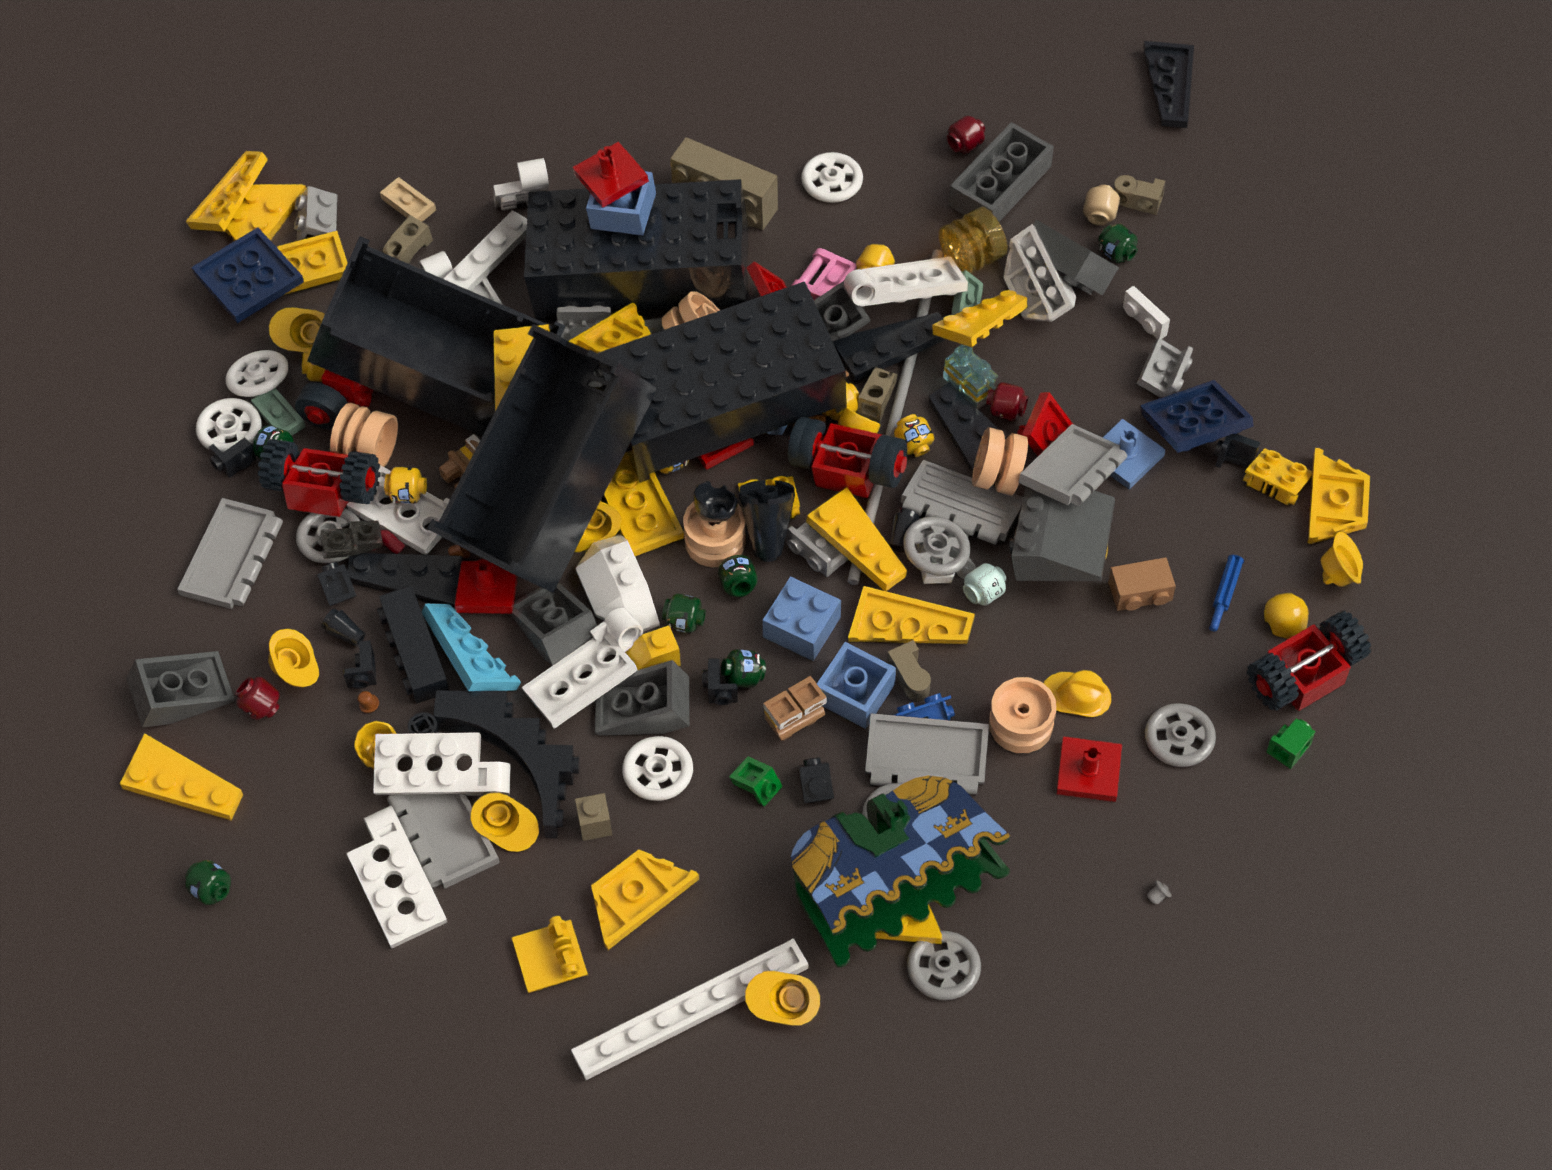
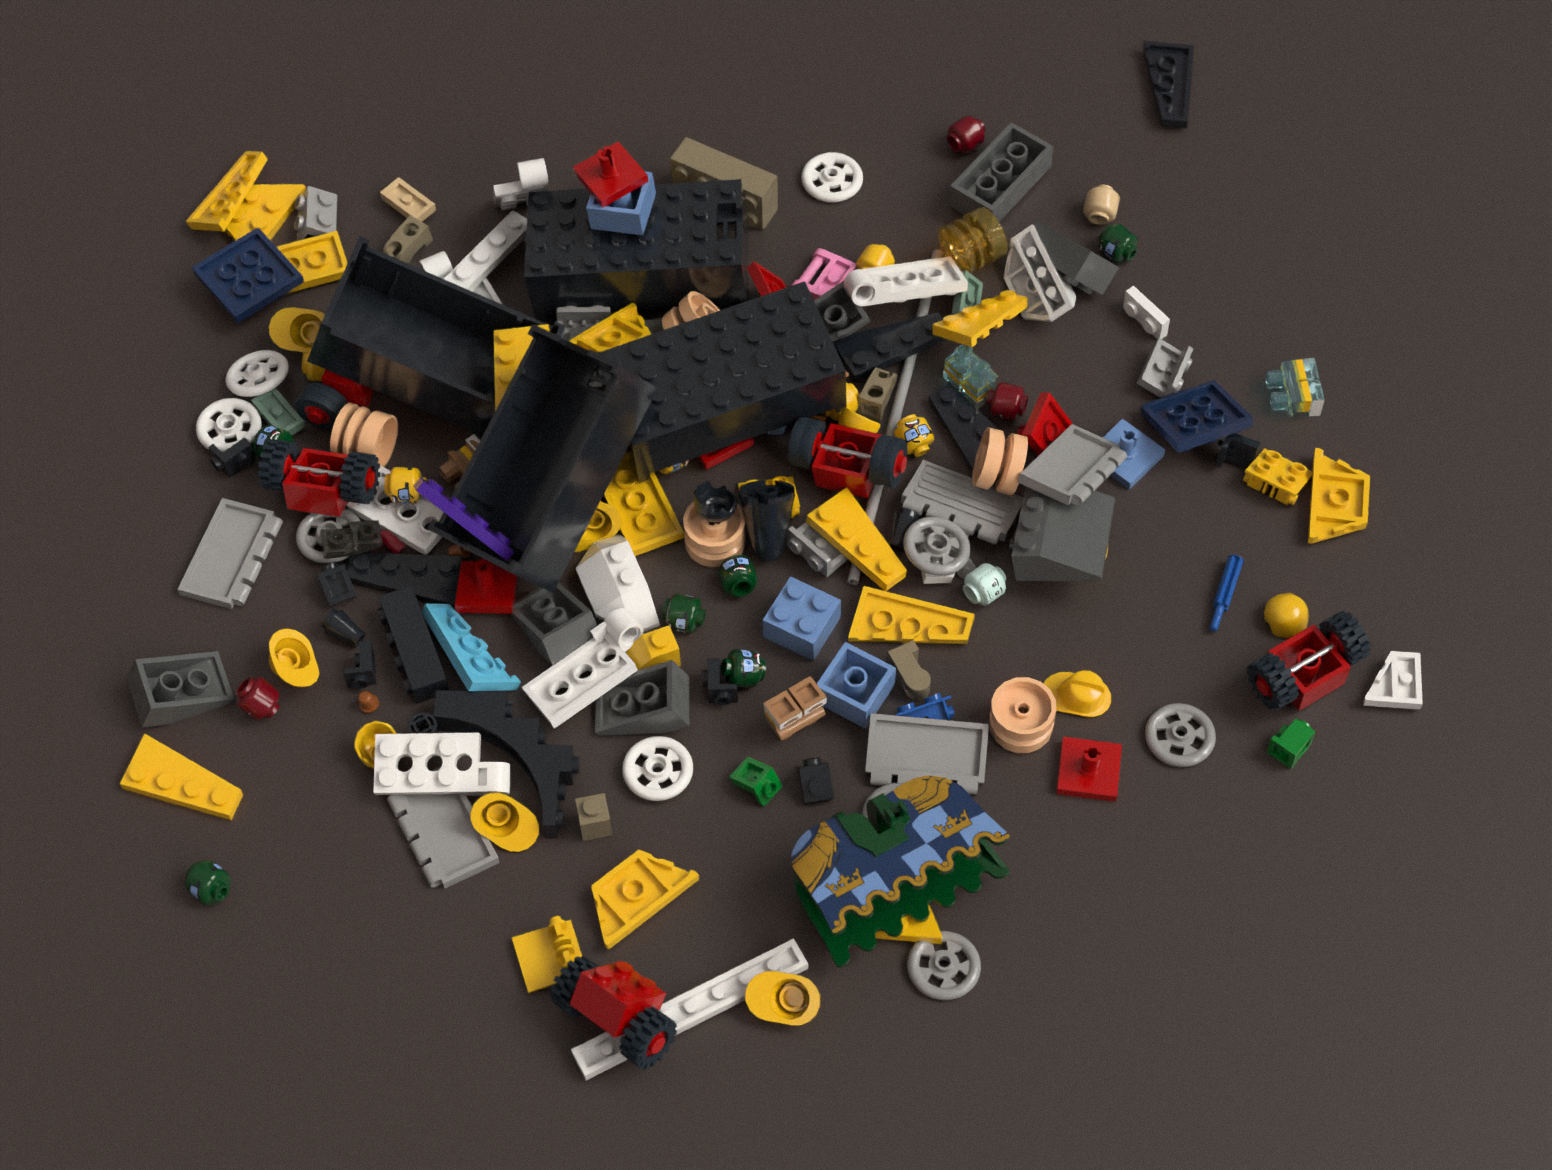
white hinge [347,806,447,949] -> none
medium nougat brick [1108,557,1176,611] -> none
dark tan leg [1114,175,1165,215] -> none
light grey piece [1147,880,1172,905] -> none
yellow piece [1320,532,1363,587] -> none
none -> dark purple wing [414,477,514,561]
none -> brick [550,956,677,1070]
none -> clear light blue hips [1265,358,1325,417]
none -> white wing [1363,651,1422,710]

